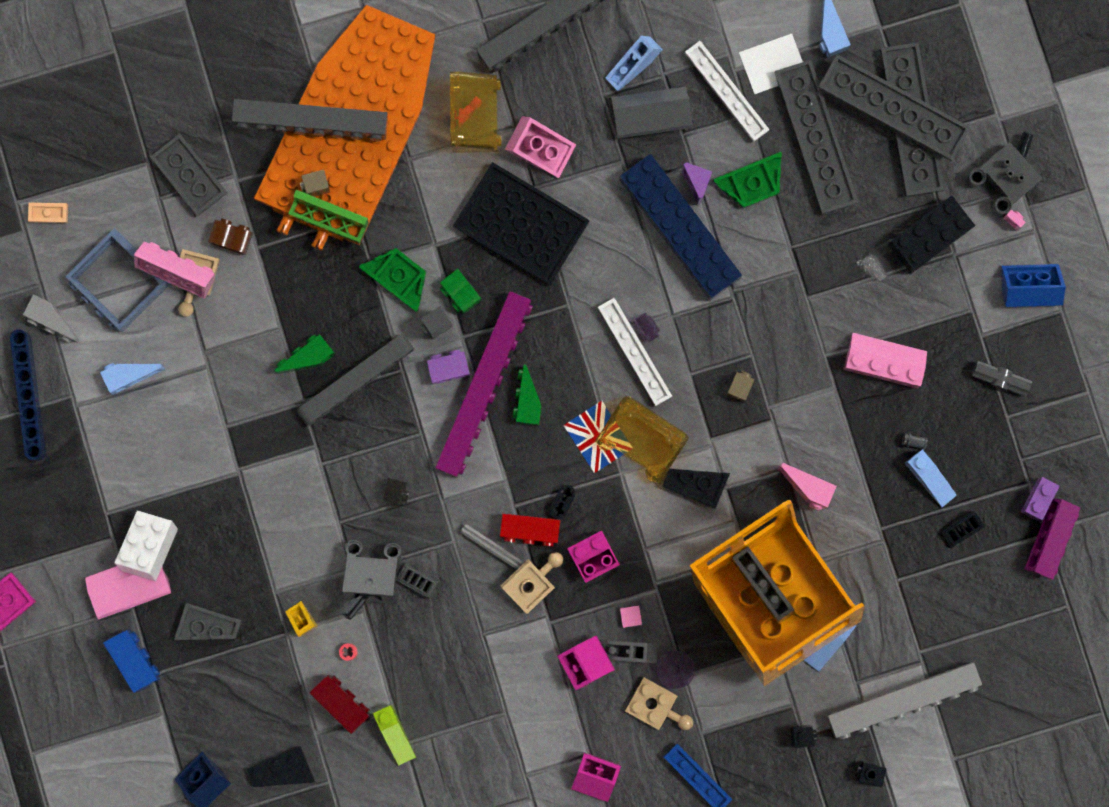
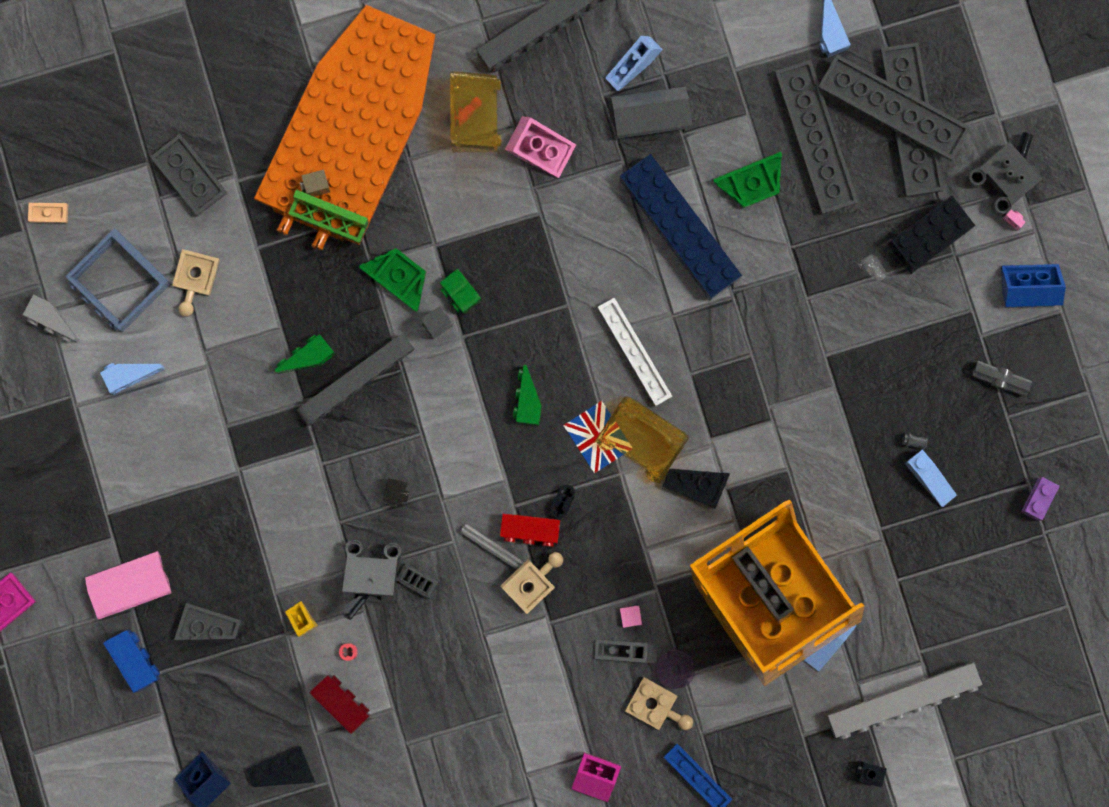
dark blue beam [10,329,46,461] -> none
white brick [115,511,178,581] -> none
bright pink slope [134,241,215,299] -> none
reddish brown brick [208,218,253,255] -> none
dark grey brick [232,99,388,142] -> none
lime slope [373,704,416,766] -> none
medium lavender brick [427,350,470,385] -> none
magenta brick [435,291,533,478] -> none
black plate [453,162,590,286] -> none
dark pink slope [557,636,615,690] -> none
dark pink slope [567,531,620,583] -> none
clear purple brick [634,313,660,342] -> none
medium lavender slope [681,163,712,205] -> none
white plate [685,41,769,142] -> none
dark tan brick [727,371,755,402] -> none
white sticker [739,34,803,94] -> none
bright pink slope [778,463,837,511] -> none
black brick [791,725,817,748] -> none
bright pink slope [843,333,927,389] -> none
black slope [940,511,985,548] -> none
magenta brick [1025,498,1080,580] -> none

